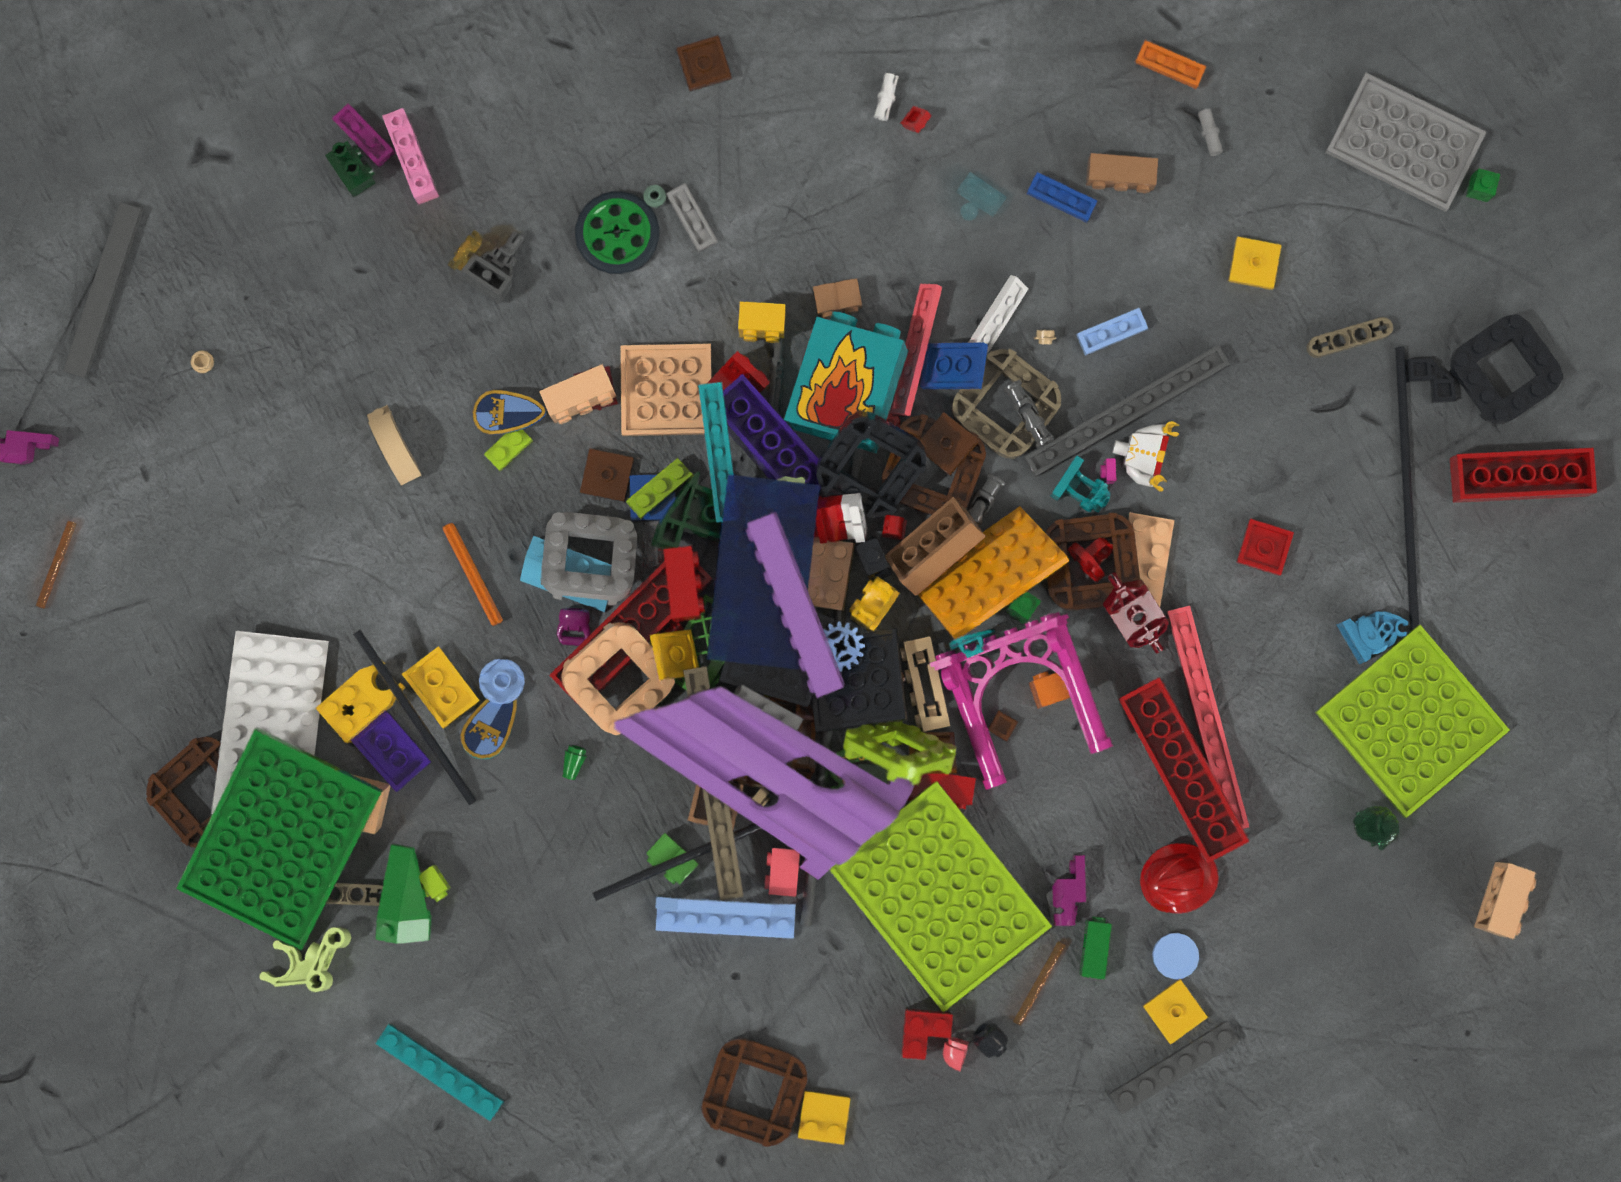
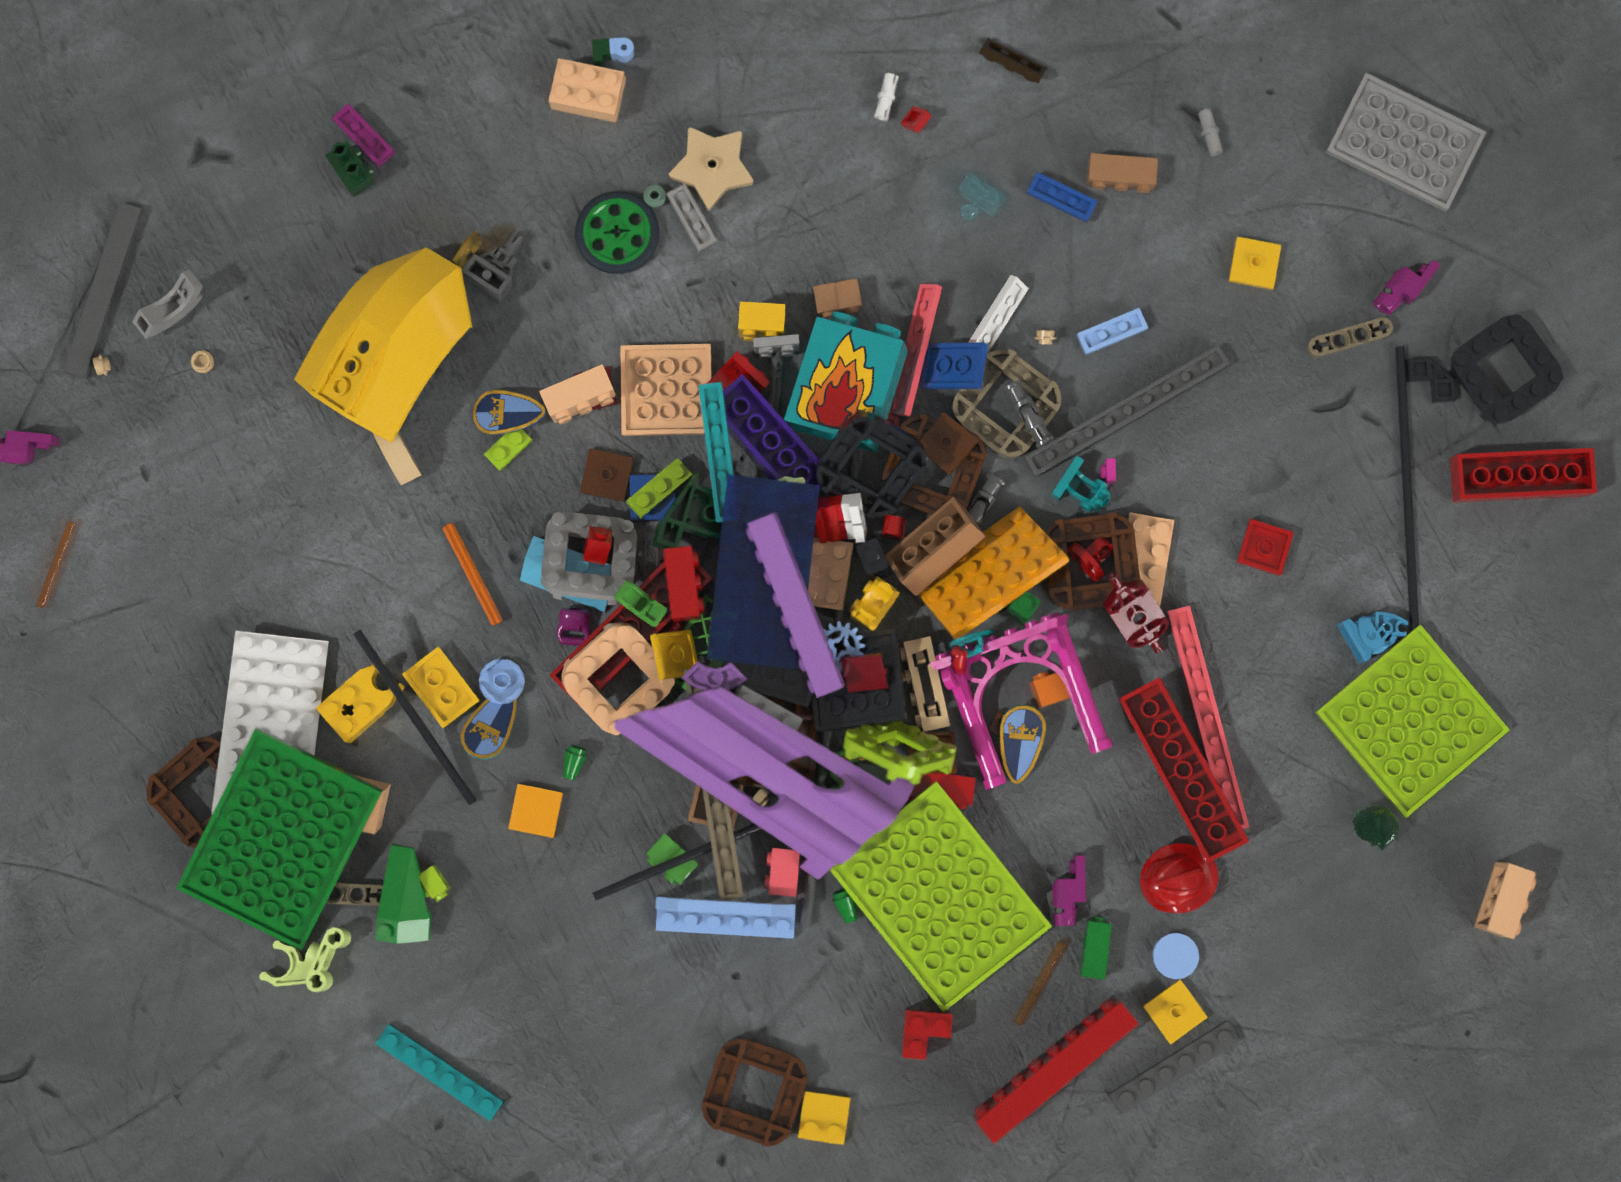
dark purple plate [351,710,432,792] -> none
bright pink brick [382,108,439,205] -> none
reddish brown plate [676,35,732,92] -> none
coral piece [943,1037,969,1071] -> none
black head [974,1022,1008,1058] -> none
white torso [1112,421,1180,492] -> none
orange plate [1135,40,1206,89] -> none
green brick [1466,168,1501,202] -> none
none -> tan plate [93,354,111,376]
none -> light grey arch [132,269,203,339]
none -> yellow wedge [294,247,472,443]
none -> light orange tile [508,784,563,838]
none -> light nougat brick [549,58,626,123]
none -> red brick [583,526,612,565]
none -> leg [592,38,634,67]
none -> bright green animal [614,580,668,627]
none -> tan plate [669,127,754,210]
none -> medium lavender tile [682,661,747,690]
none -> light grey plate [753,334,799,359]
none -> green cone [832,888,858,924]
none -> dark red piece [841,653,888,692]
none -> red arm [951,646,968,675]
none -> red brick [973,998,1139,1144]
none -> dark brown plate [979,38,1047,83]
none -> shield [1000,705,1046,784]
none -> magenta plate [1372,259,1441,315]

